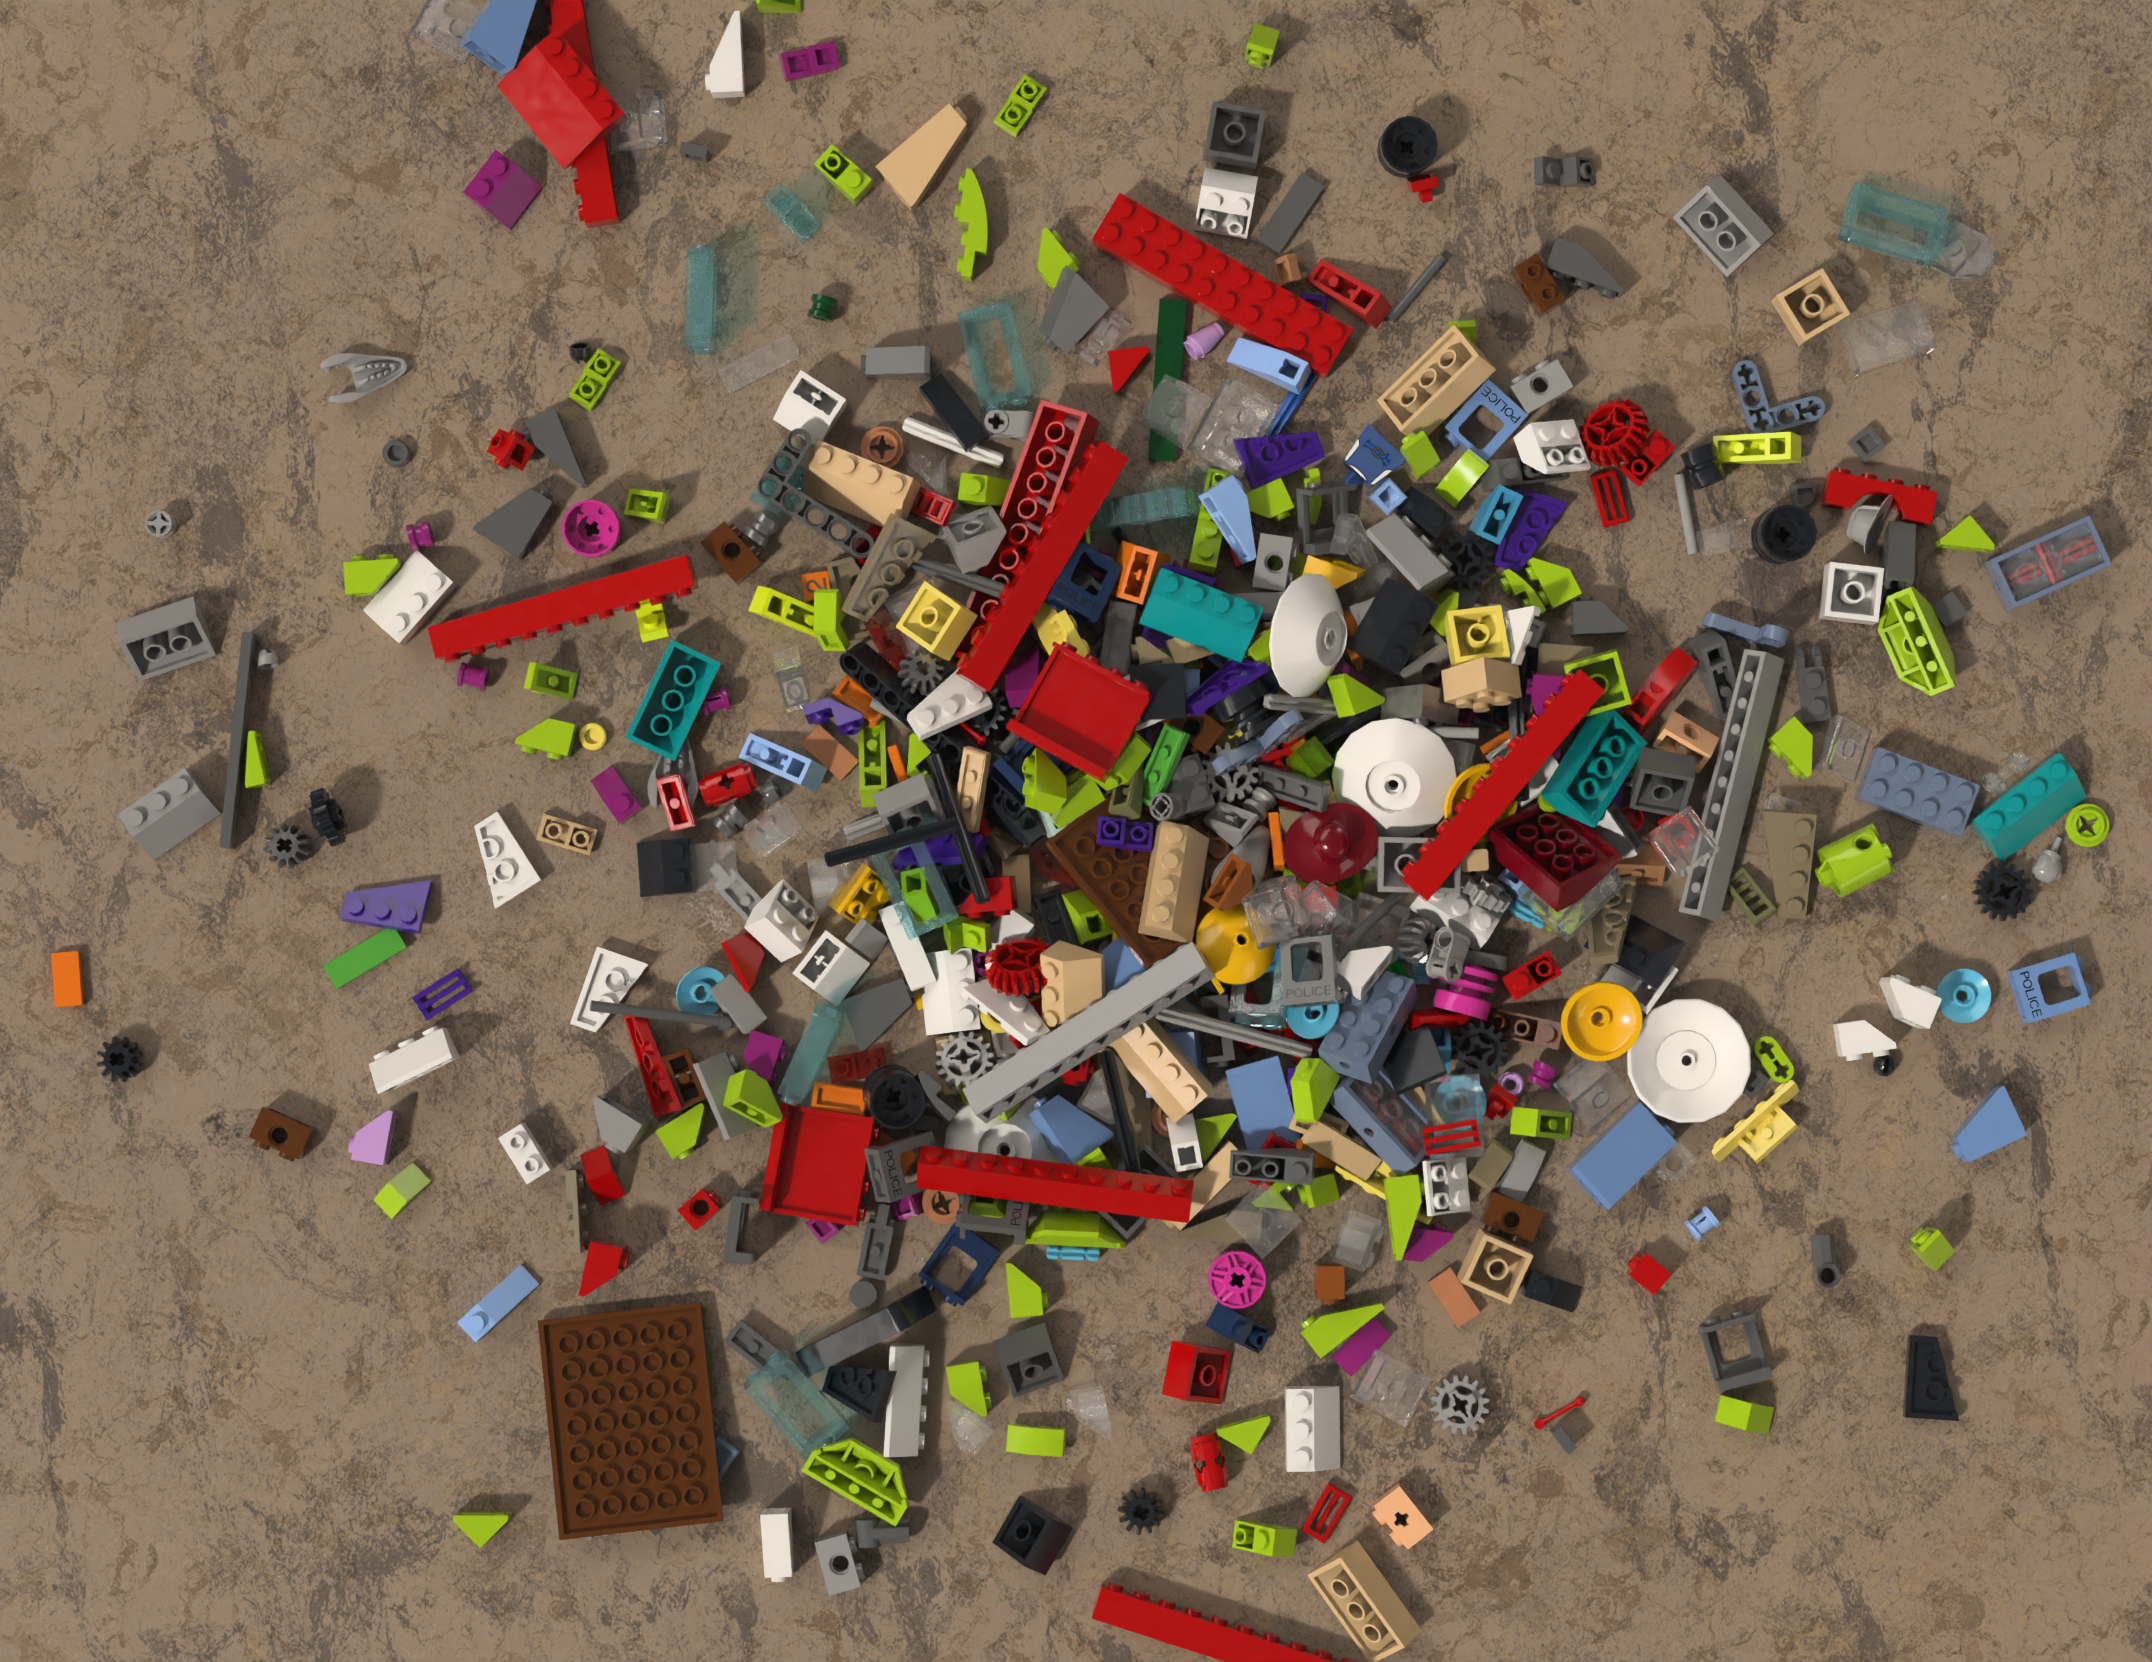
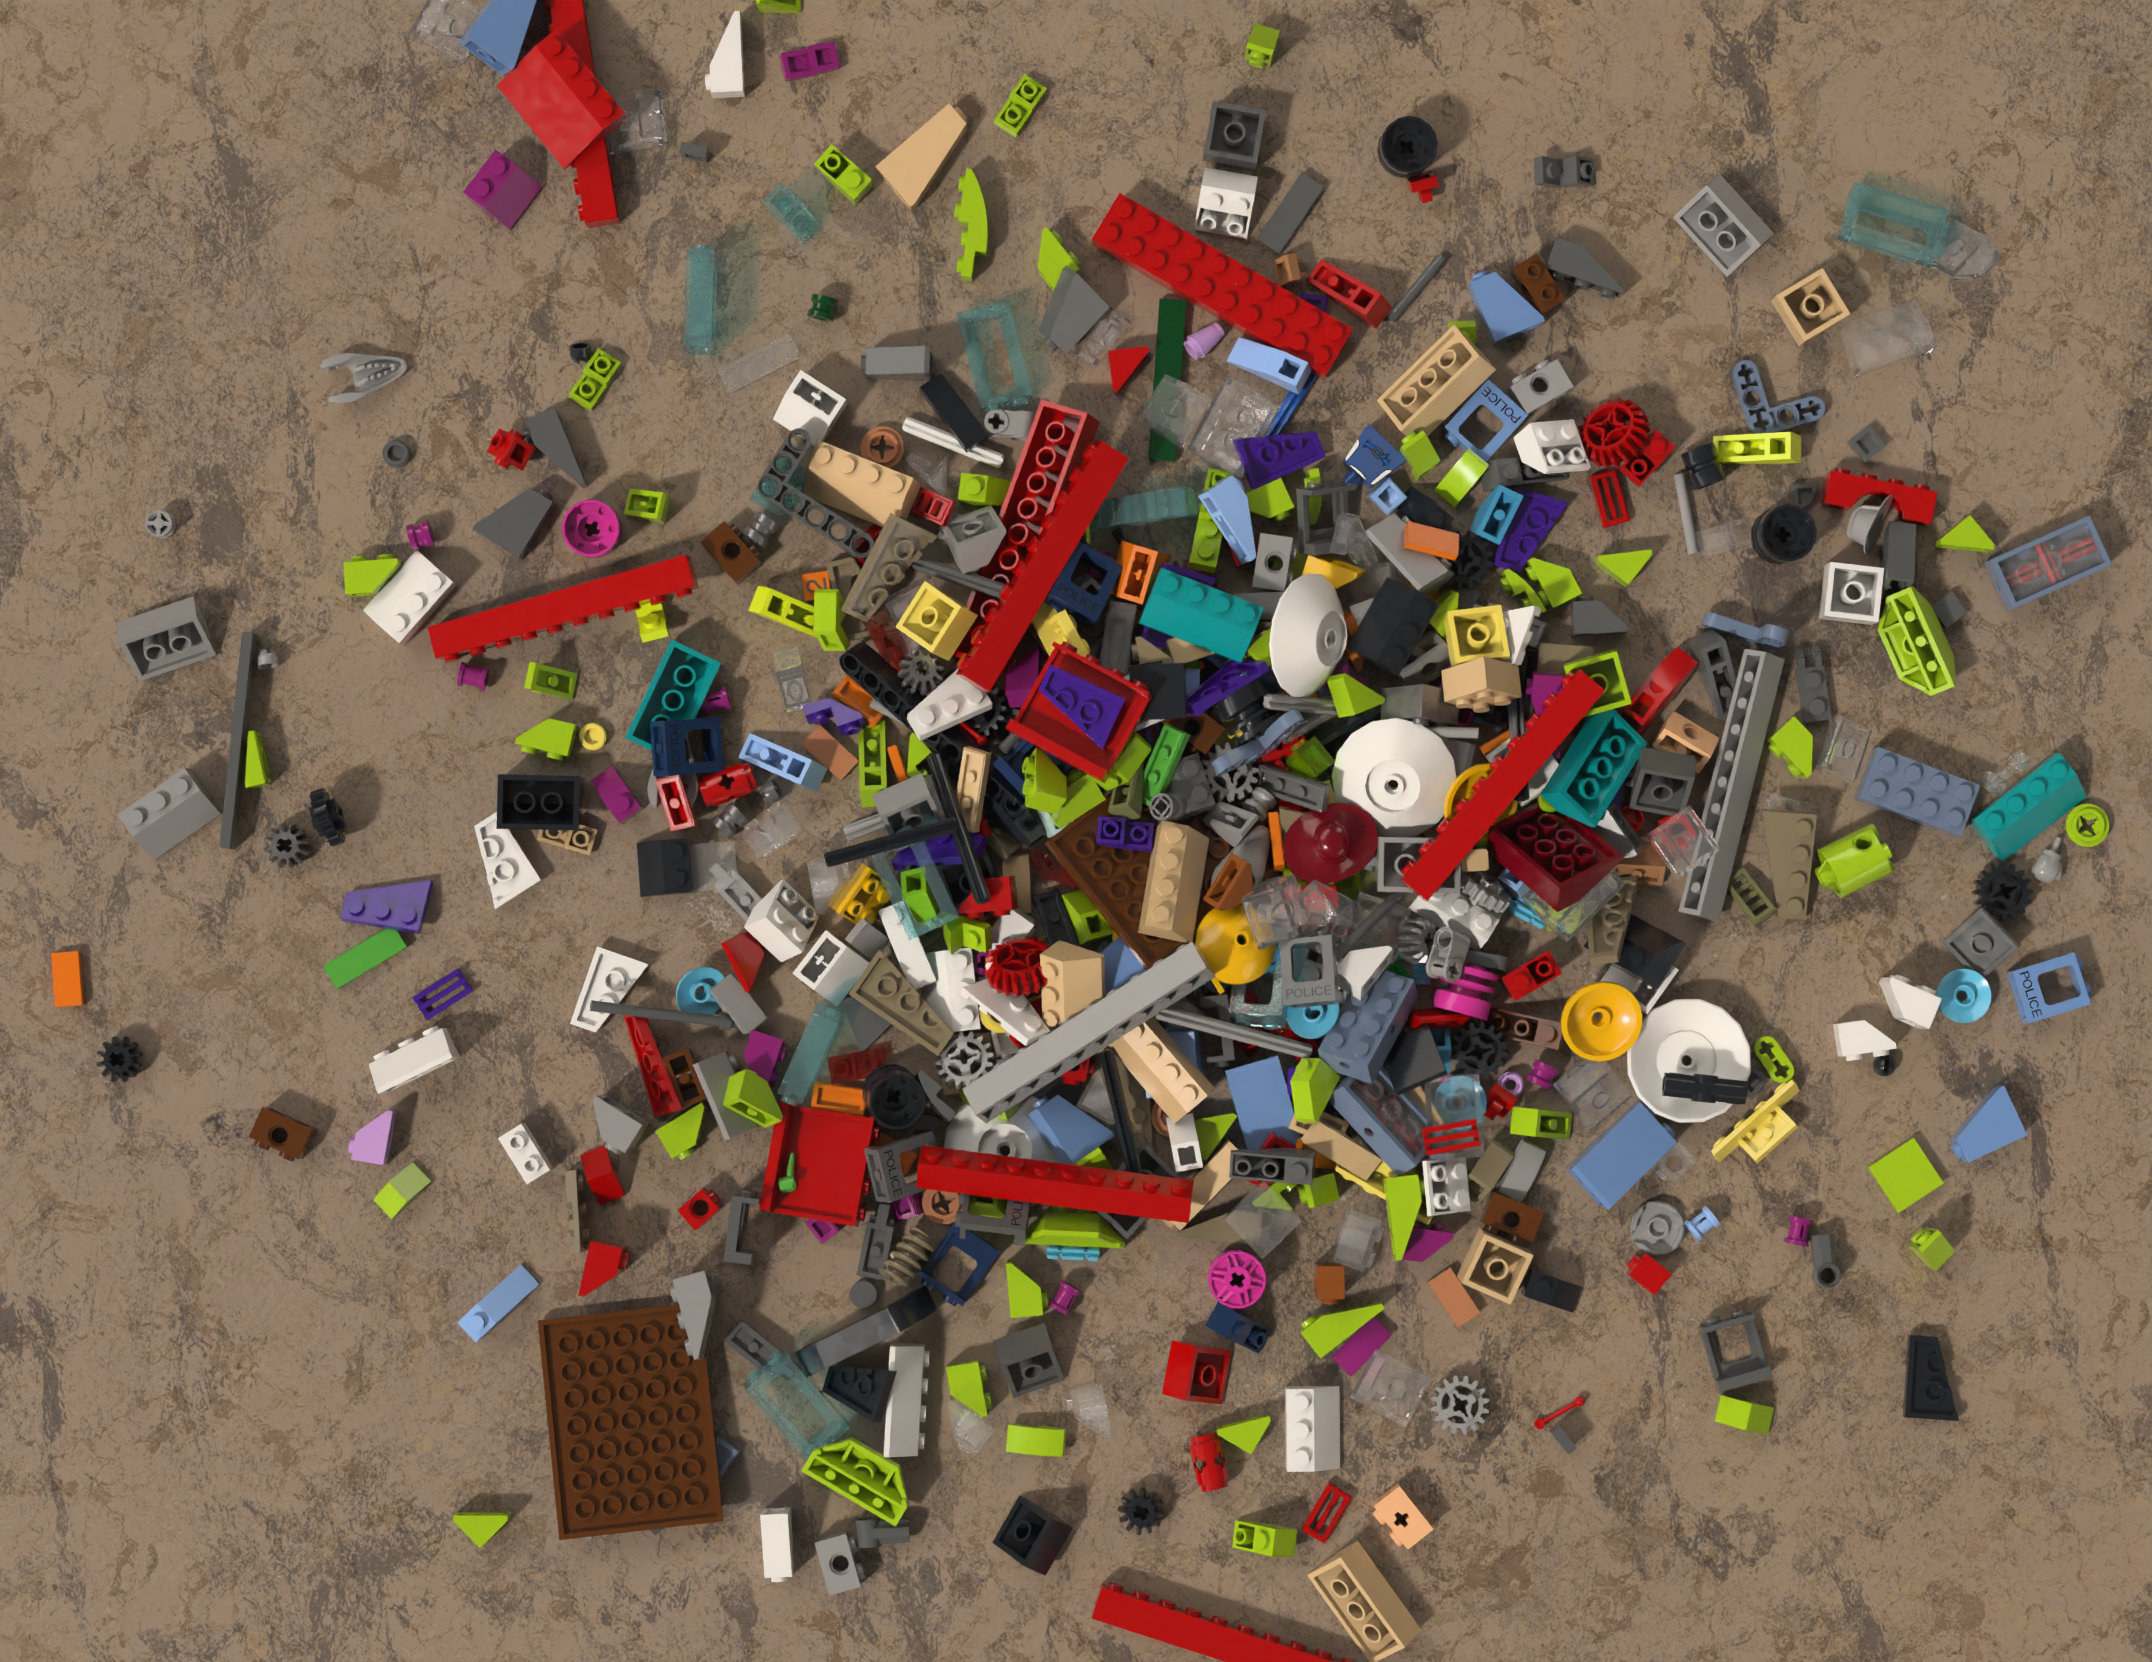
none -> black slope [496,774,583,831]
none -> dark blue window [650,717,724,776]
none -> light grey slope [670,1271,717,1360]
none -> bright green hand [779,1153,797,1193]
none -> dark tan wing [848,949,954,1056]
none -> dark tan piece [878,1226,935,1288]
none -> dark purple wing [1038,665,1126,749]
none -> magenta bush [1049,1280,1082,1316]
none -> orange tile [1404,521,1459,561]
none -> medium blue slope [1468,271,1545,346]
none -> lime slope [1595,549,1652,587]
none -> light grey tile [1629,1201,1685,1255]
none -> black piece [1662,1072,1748,1105]
none -> magenta bush [1784,1215,1813,1247]
none -> lime tile [1867,1137,1944,1213]
none -> dark grey tile [1942,906,2021,978]

